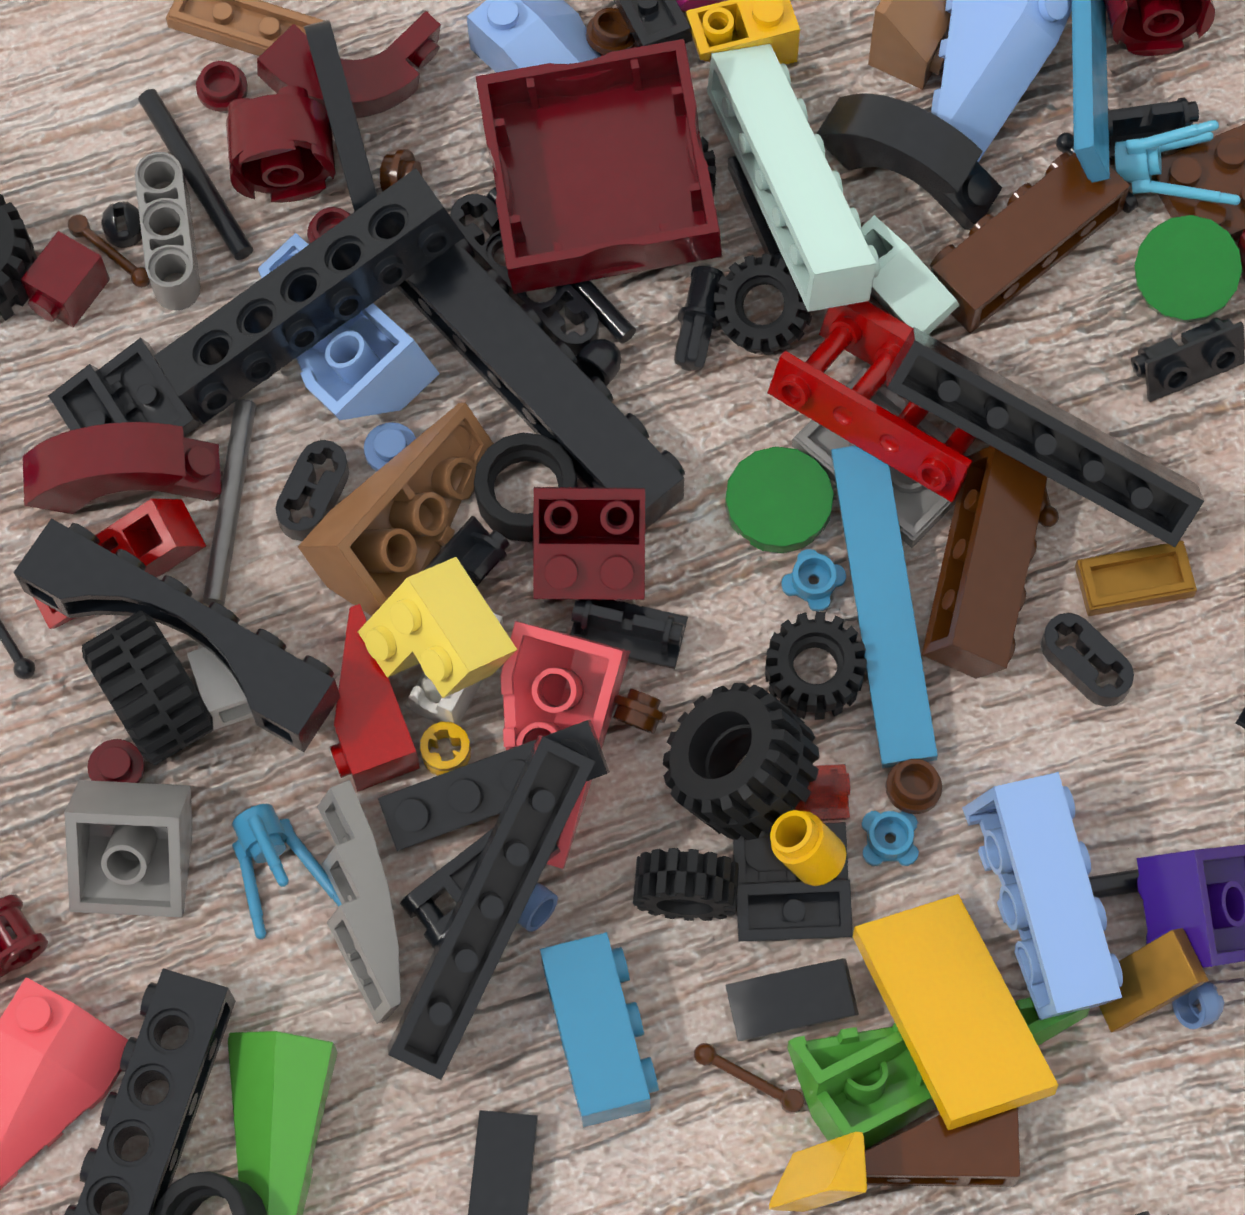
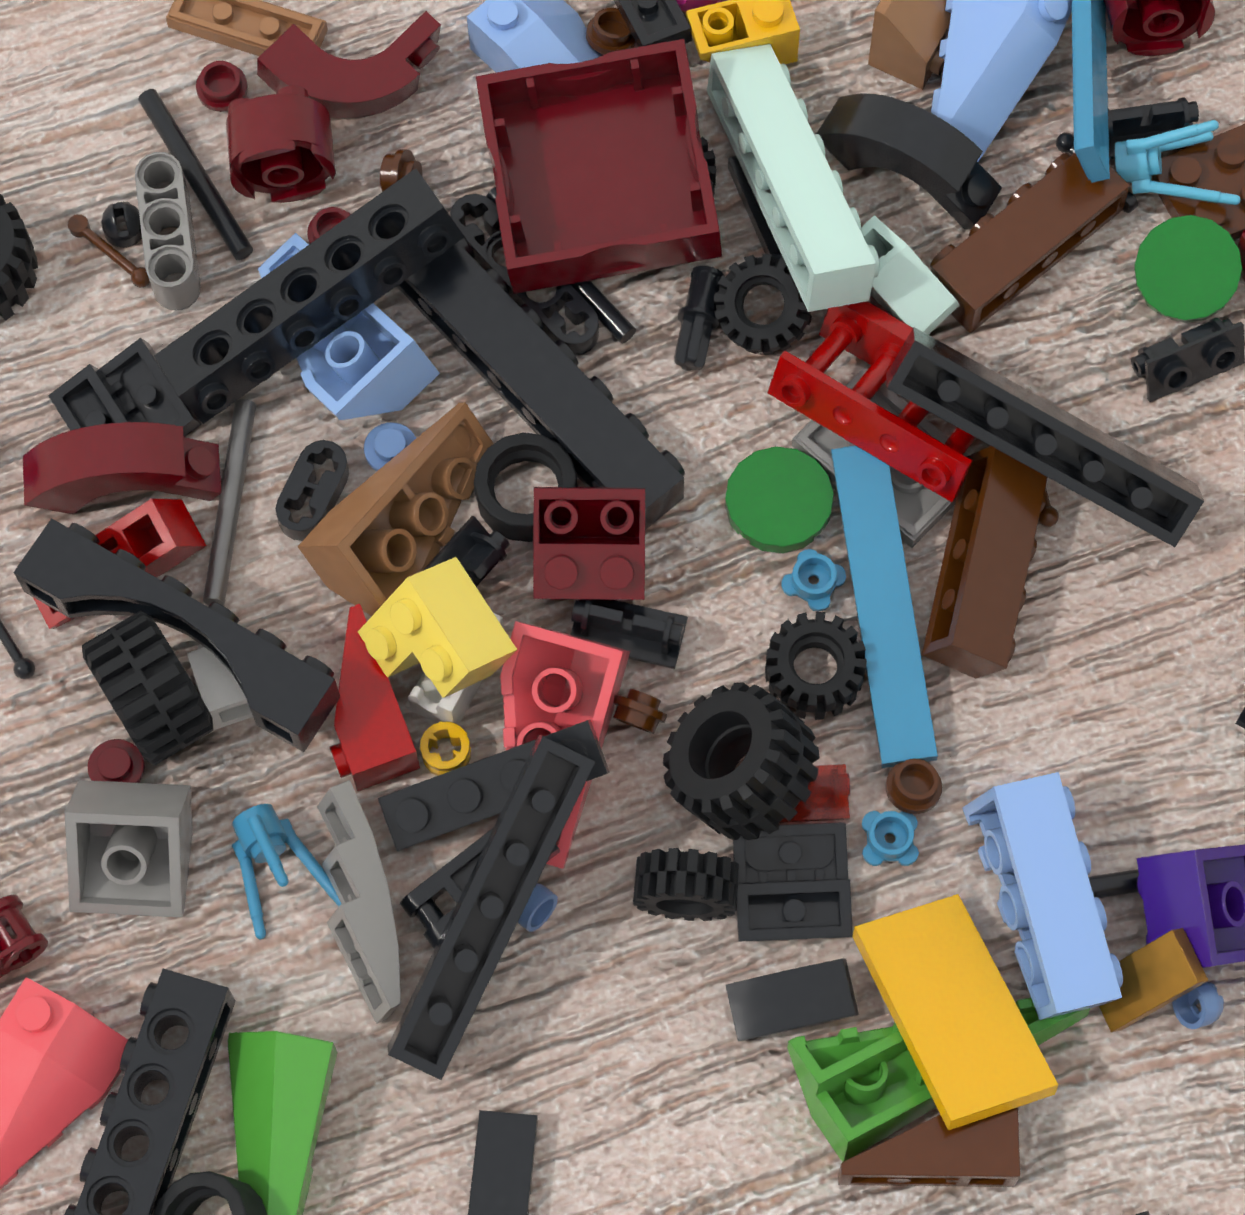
dark red brick [21,231,110,328] -> none
black beam [304,20,377,212] -> none
dark azure brick [540,932,659,1128] -> none
black hinge [576,339,621,386] -> none
reddish brown hinge [694,1043,804,1114] -> none
yellow slope [769,1132,867,1212] -> none
yellow brick [770,810,846,886] -> none
black beam [1041,613,1134,707] -> none
pearl gold tile [1075,540,1197,616] -> none

